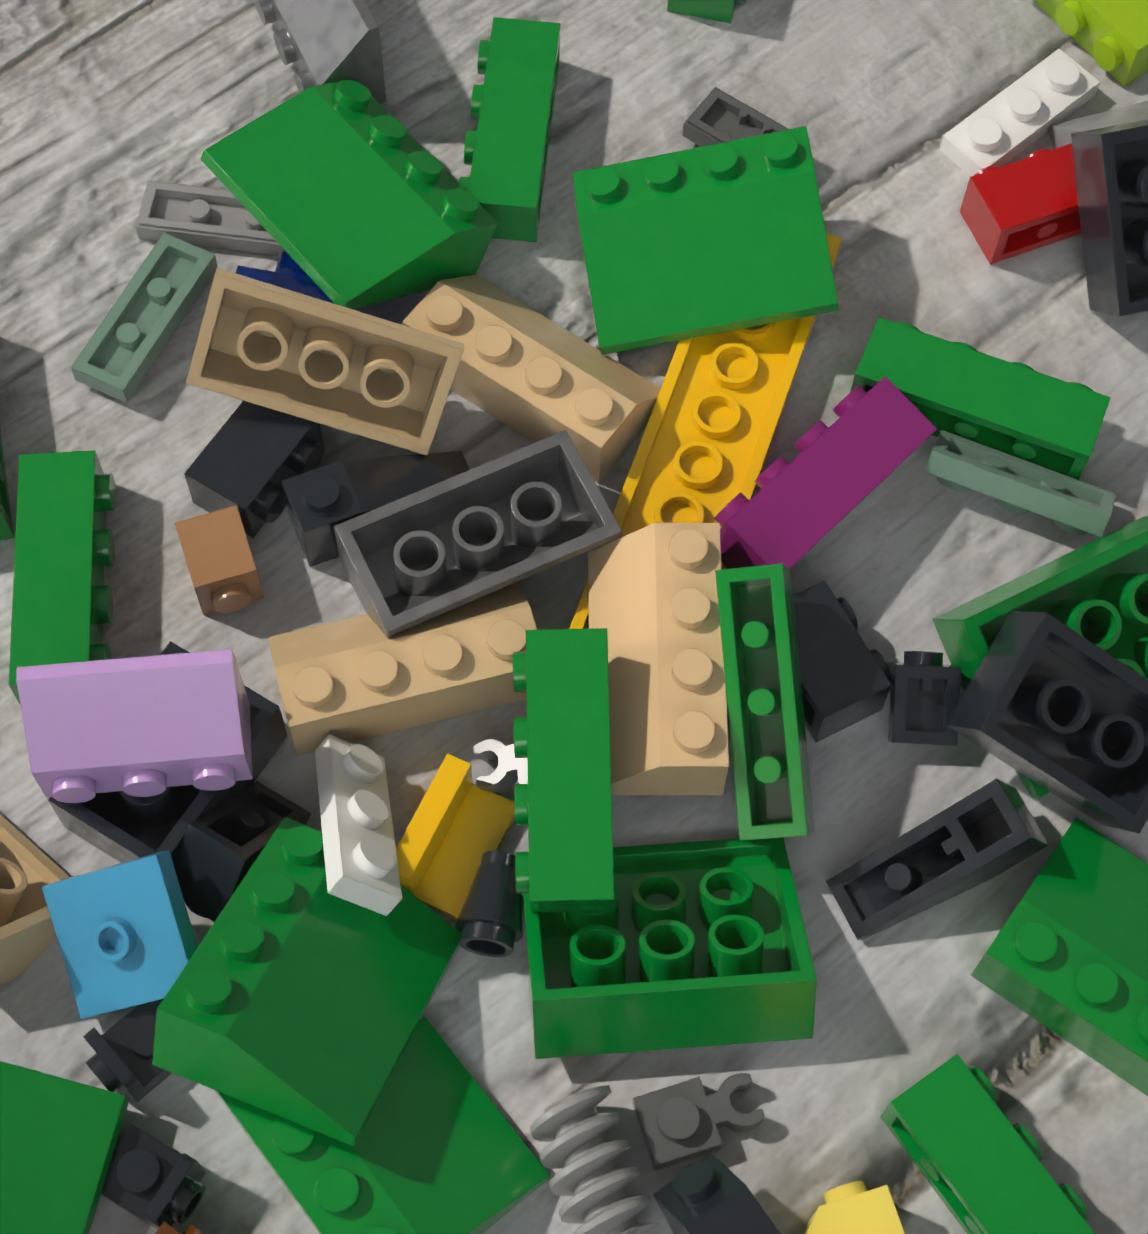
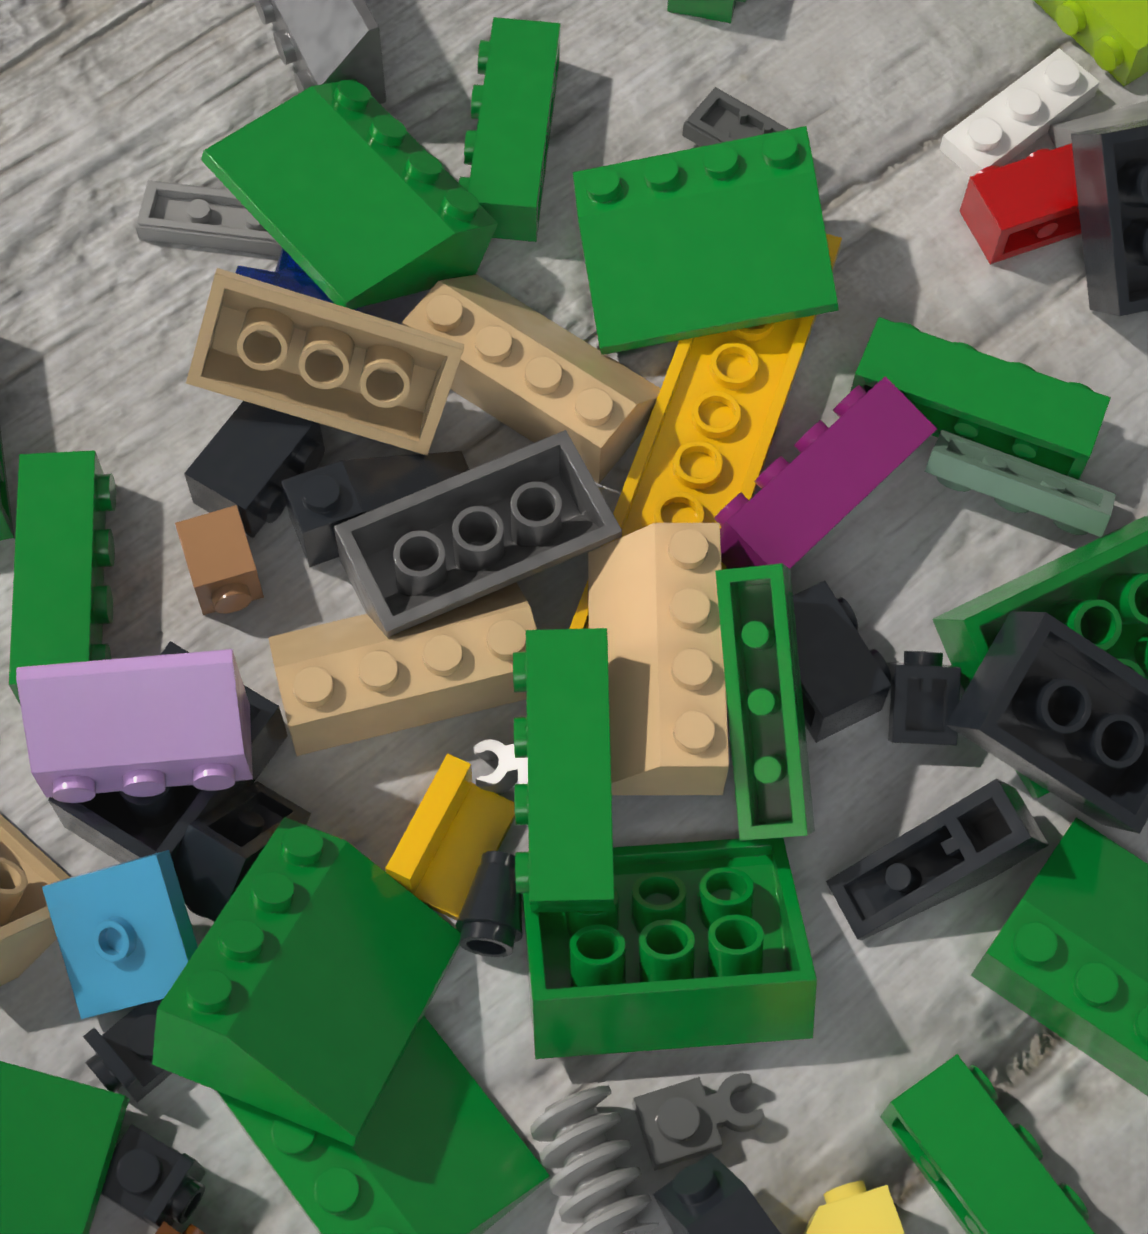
sand green plate [71,233,218,403] -> none
white plate [315,734,402,916] -> none

